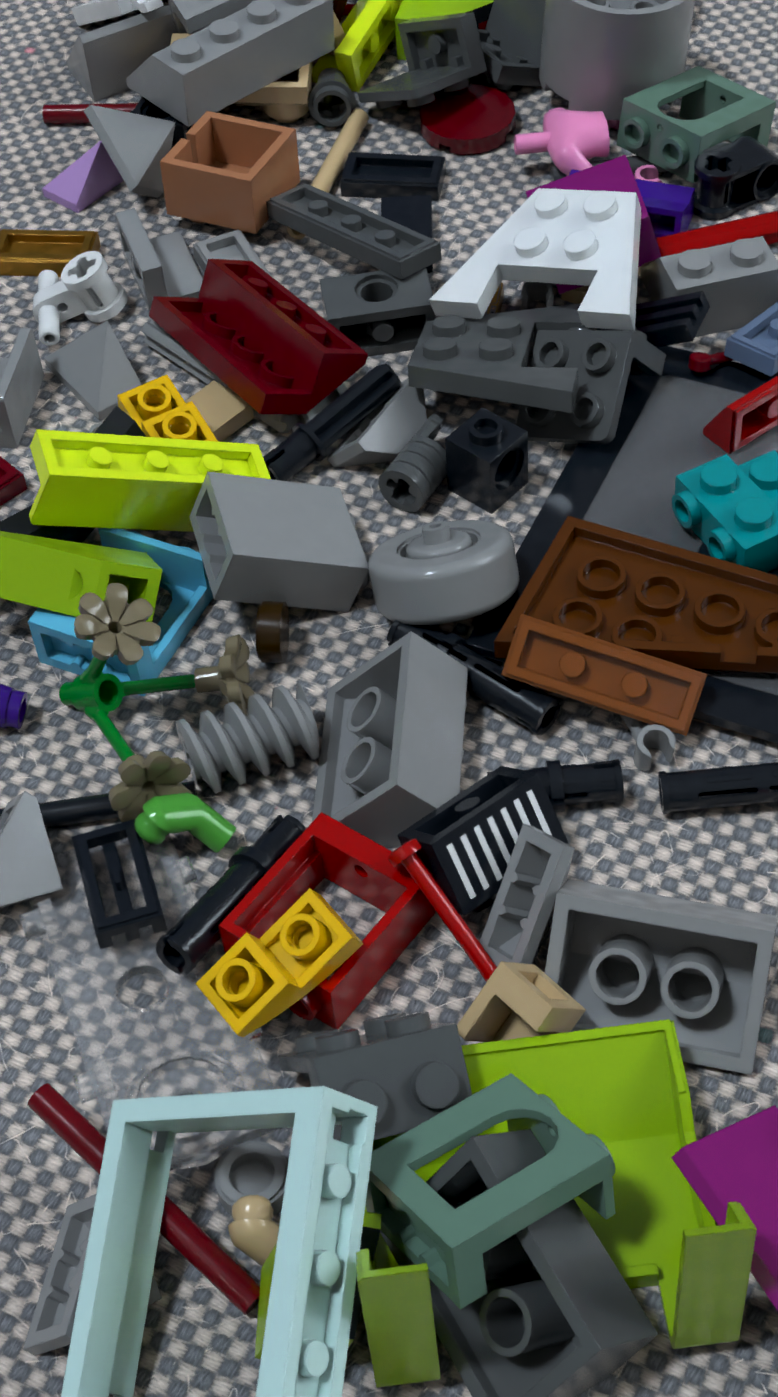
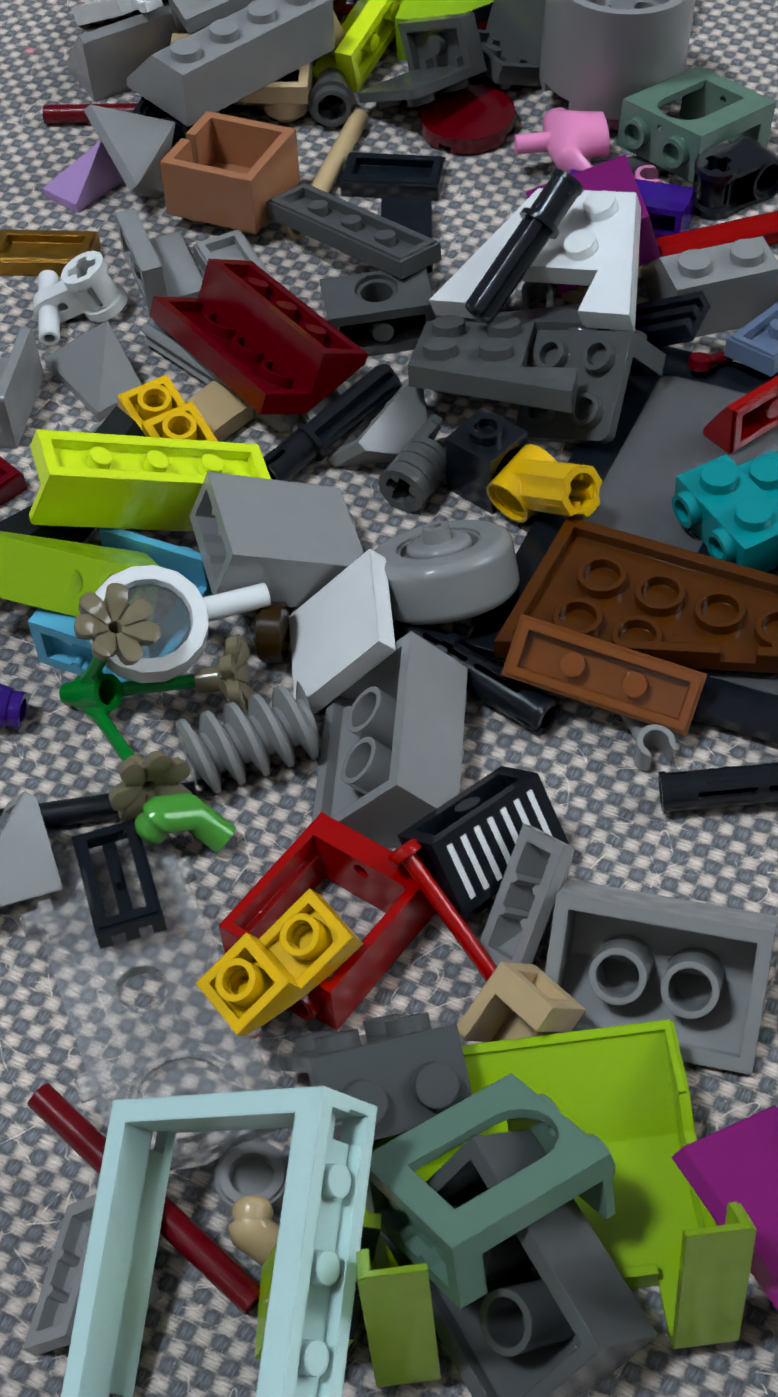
black pin [155,815,306,975] -> none
black pin [487,759,624,813] -> none
none -> white piece [90,565,271,683]
none -> white tile [289,549,396,715]
none -> black axle [465,169,584,324]
none -> yellow piece [486,444,603,523]

